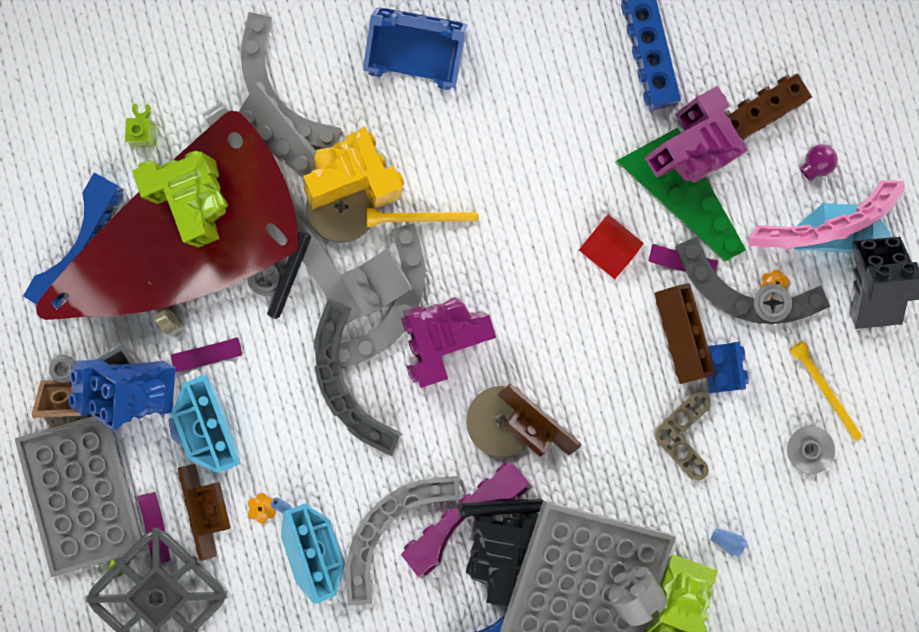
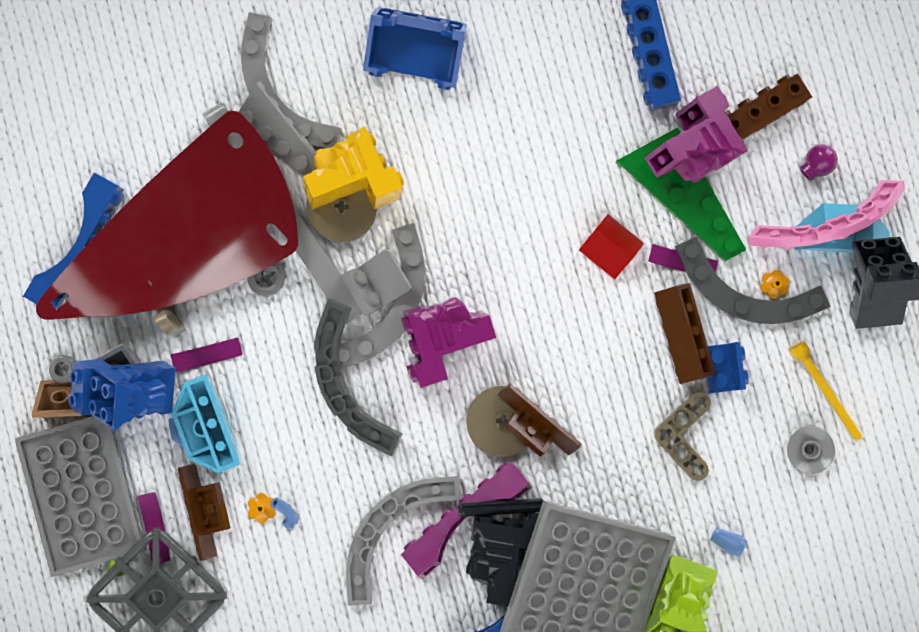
lime brick [125,103,156,147] -> none
lime brick [131,151,228,248] -> none
black axle [267,231,311,319] -> none
medium azure wedge [281,503,344,604] -> none
yellow piece [366,208,479,227] -> none
light grey brick [608,567,667,626] -> none
light grey gear [753,284,792,322] -> none

